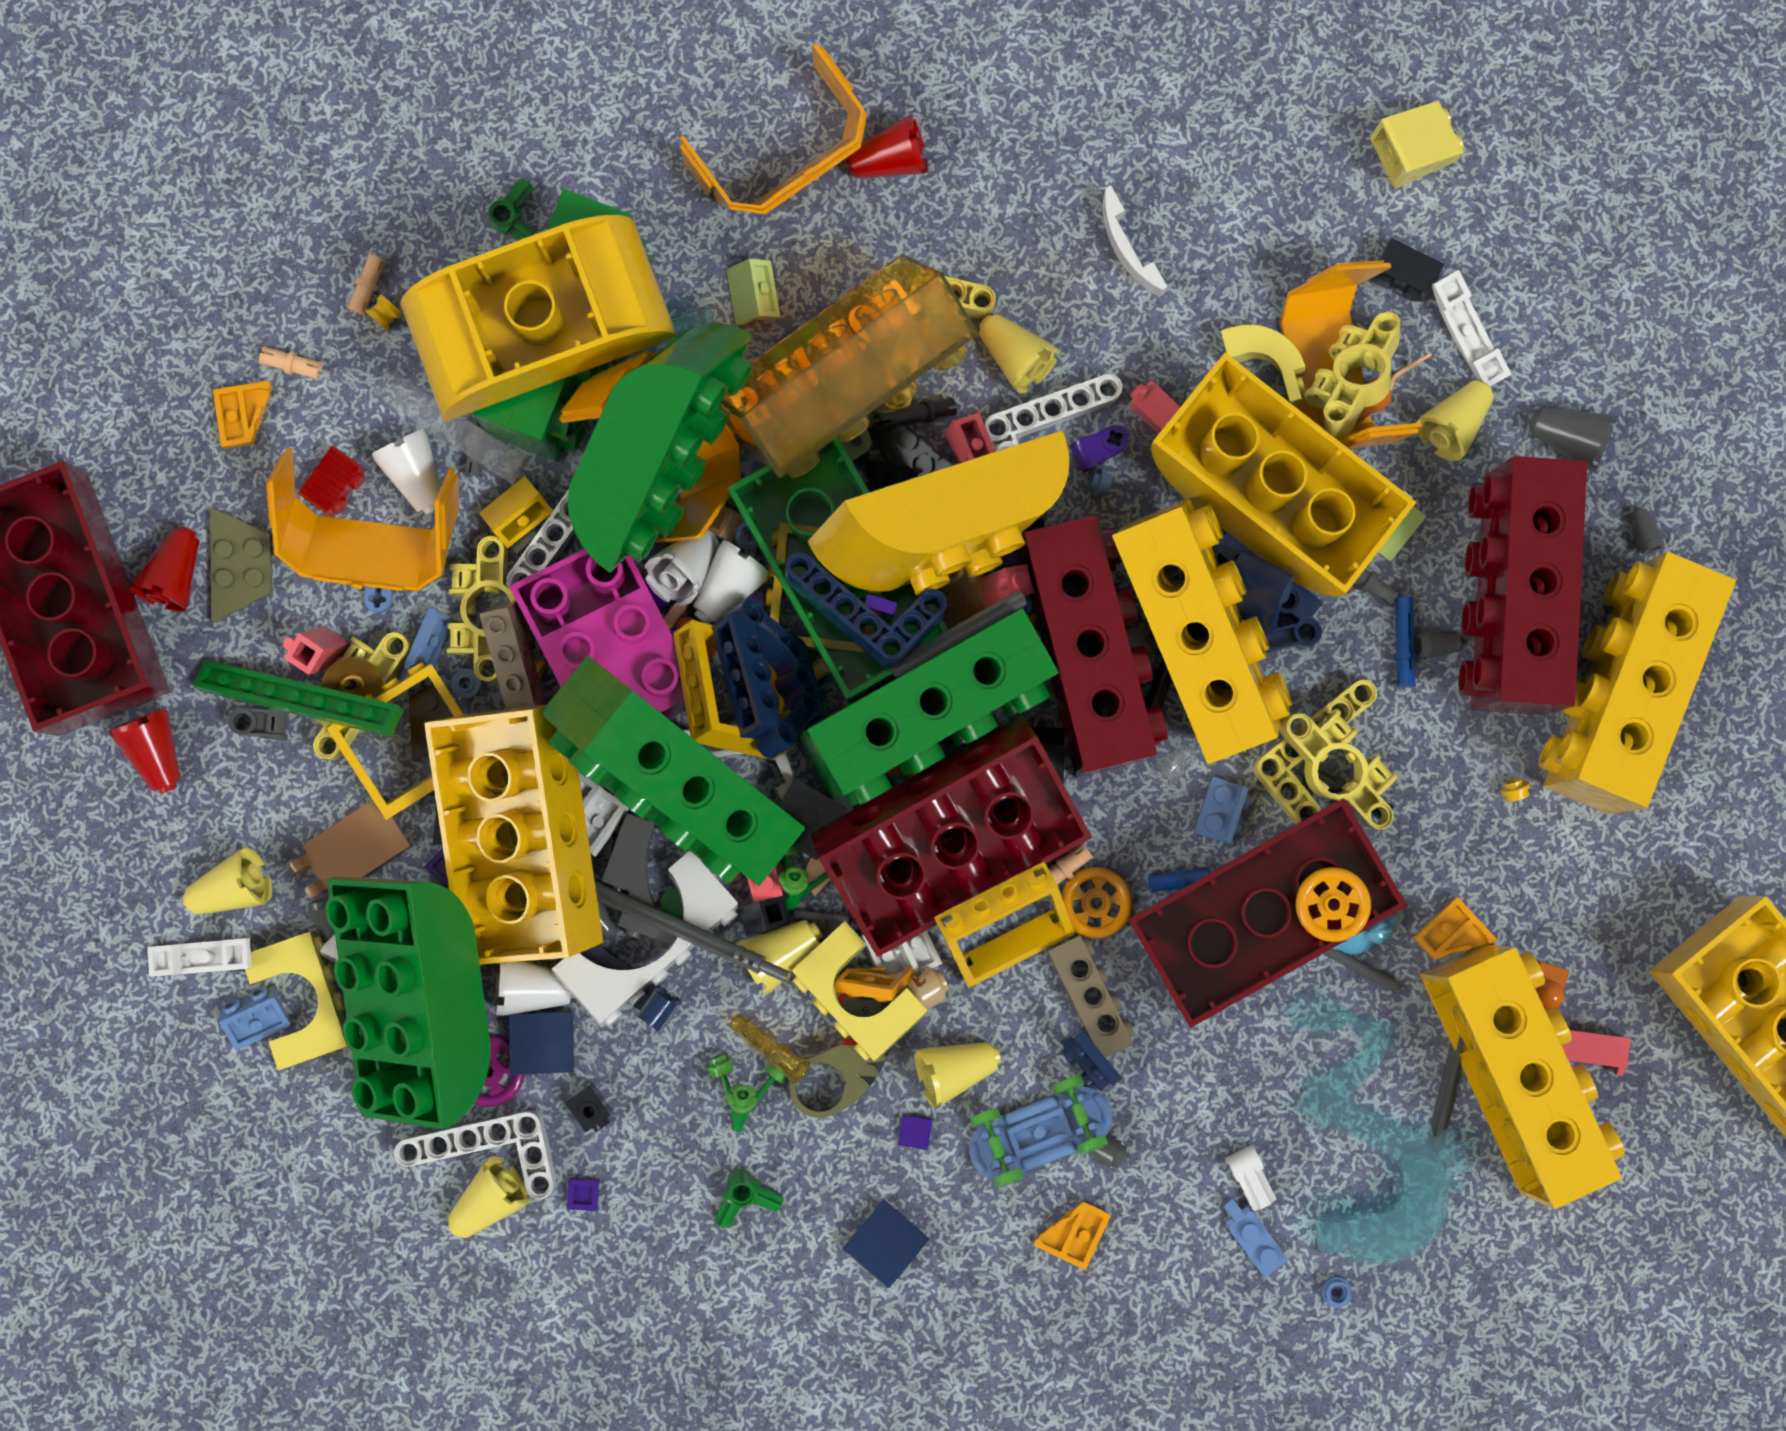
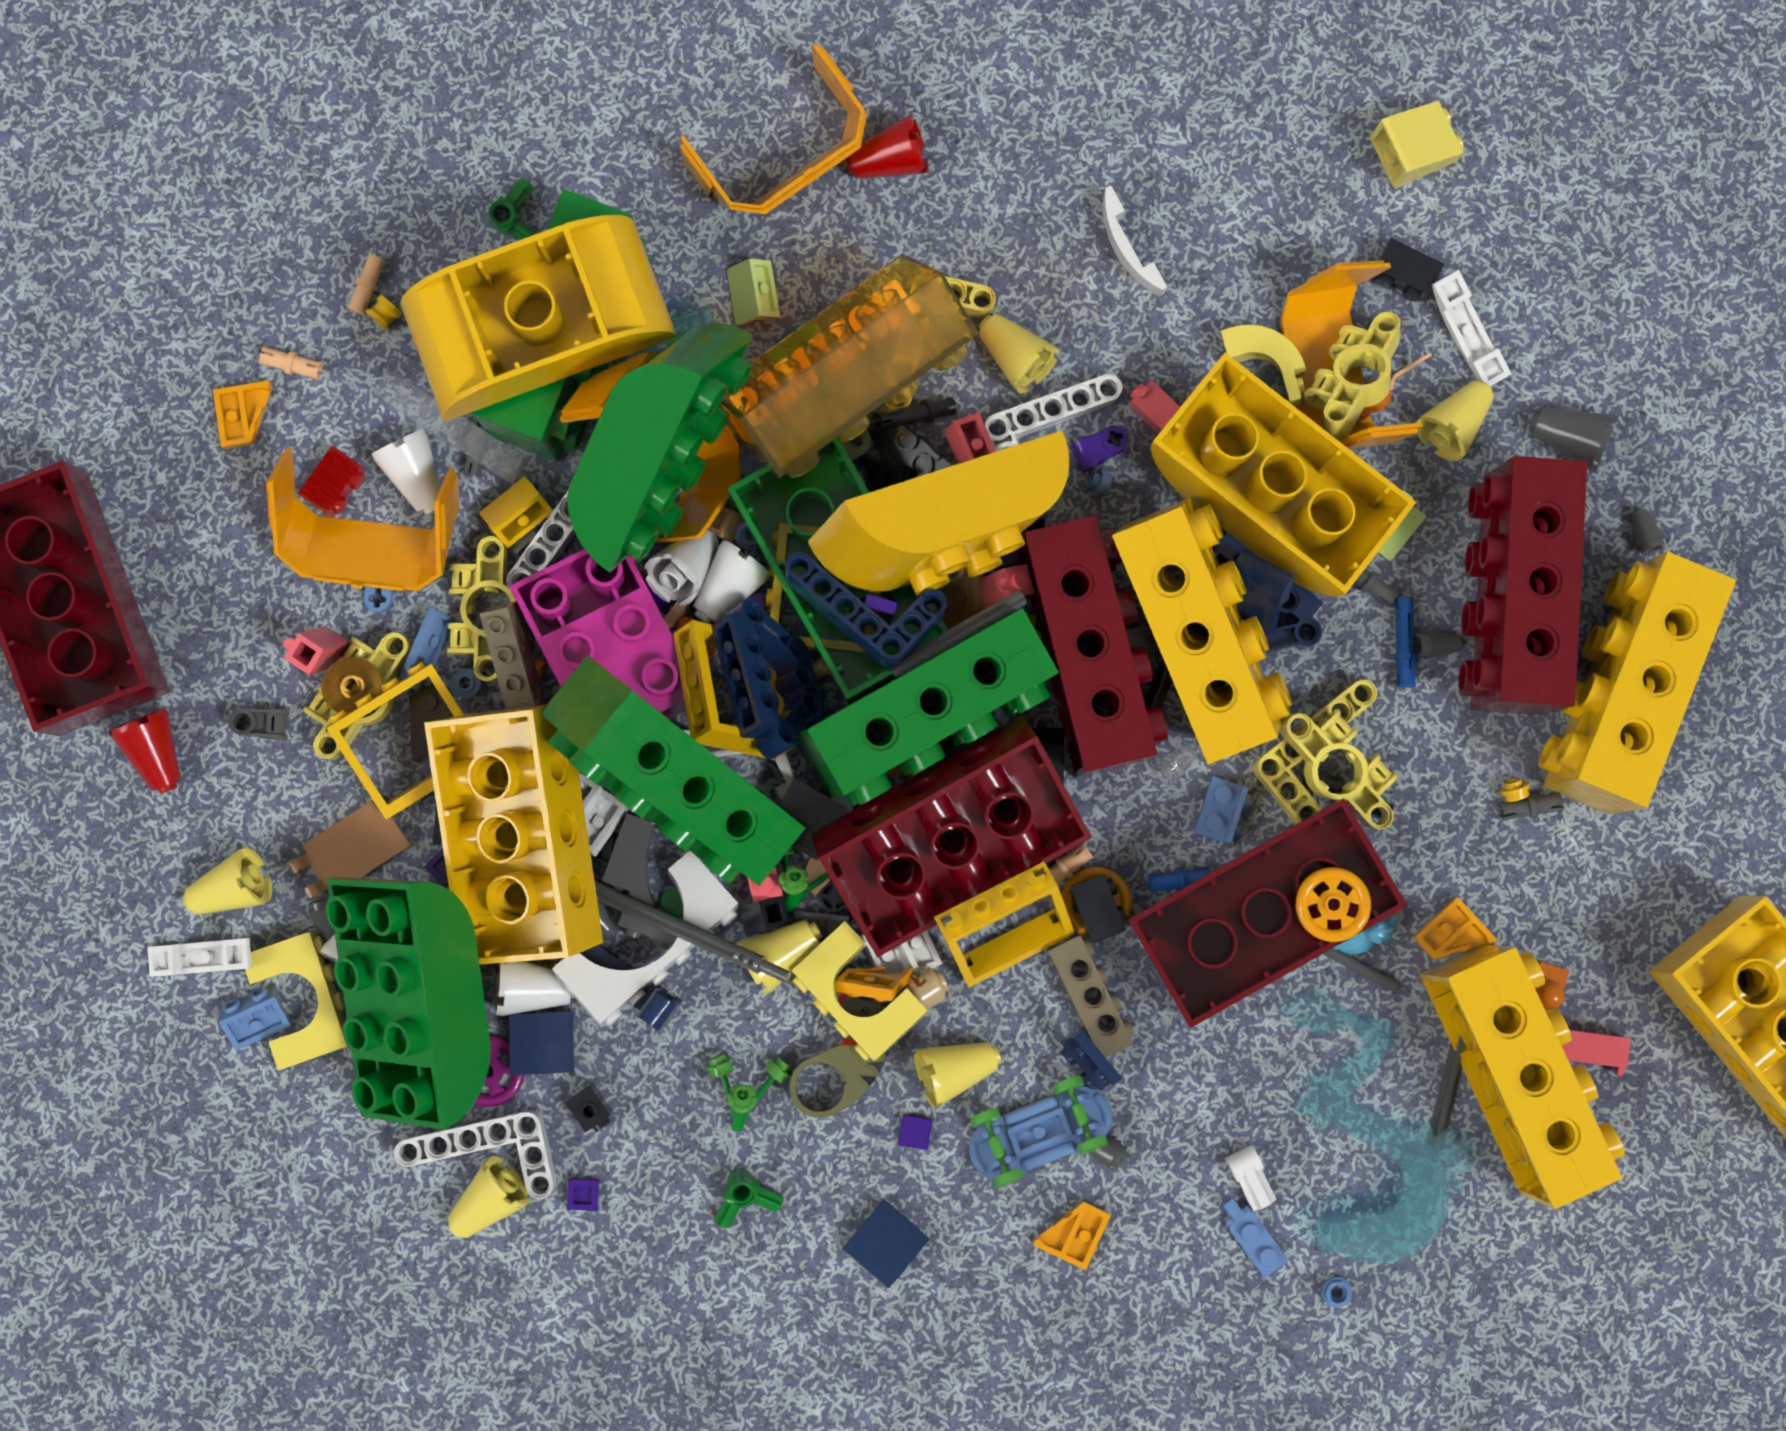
red cone [129,527,200,613] -> none
green plate [193,660,404,737] -> none
olive wing [210,509,273,623] -> none
clear yellow pin [730,1013,810,1083] -> none
none -> black wheel [820,882,846,912]
none -> black brick [1068,874,1128,944]
none -> dark grey pin [1499,792,1564,821]

